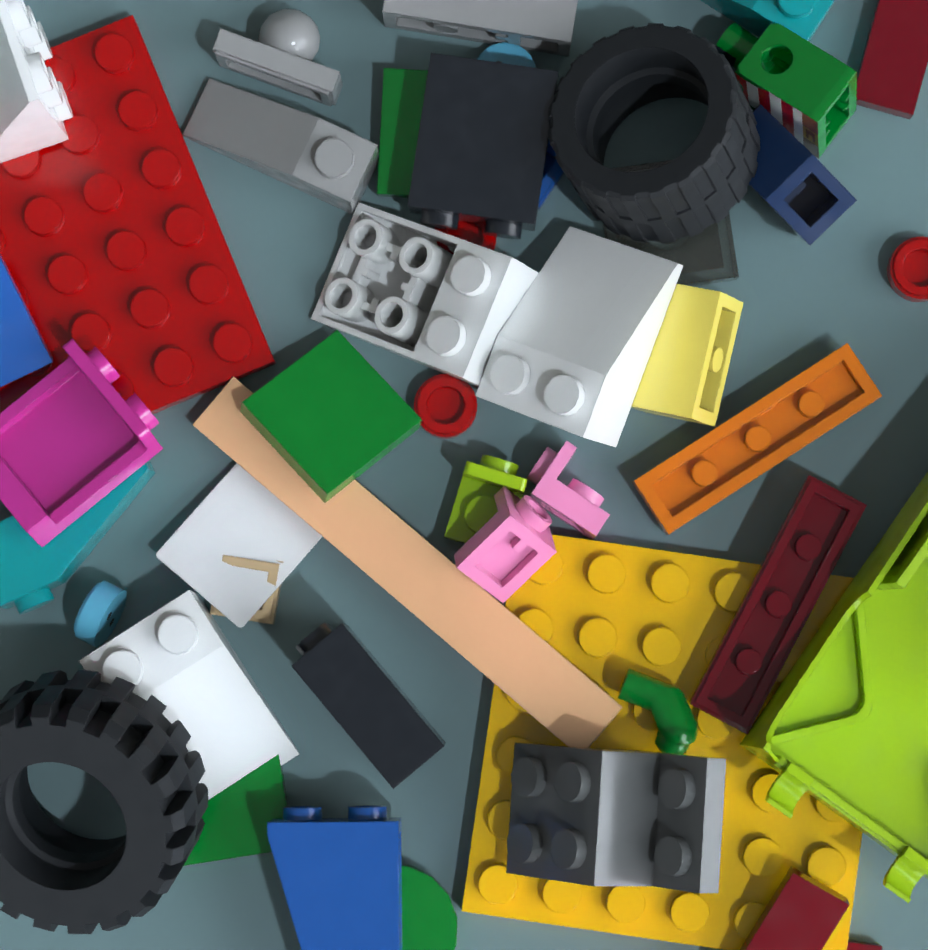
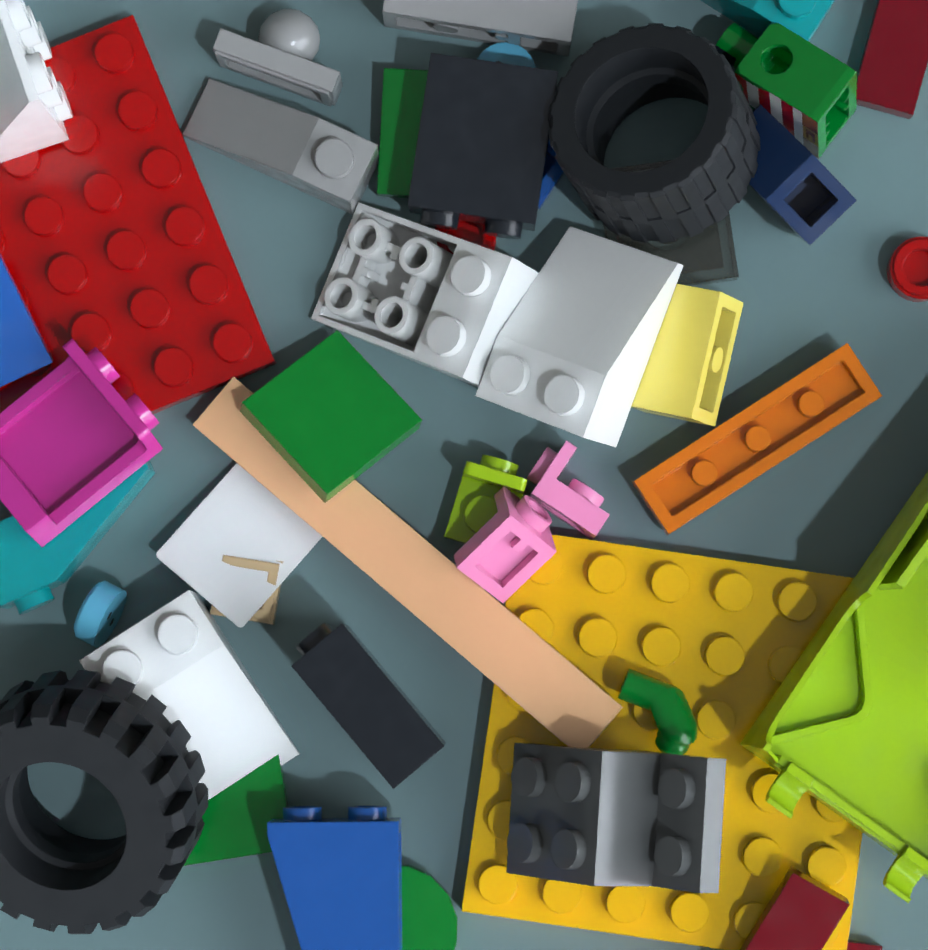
red tile [414,374,477,439] -> none
dark red tile [688,475,867,734] -> none

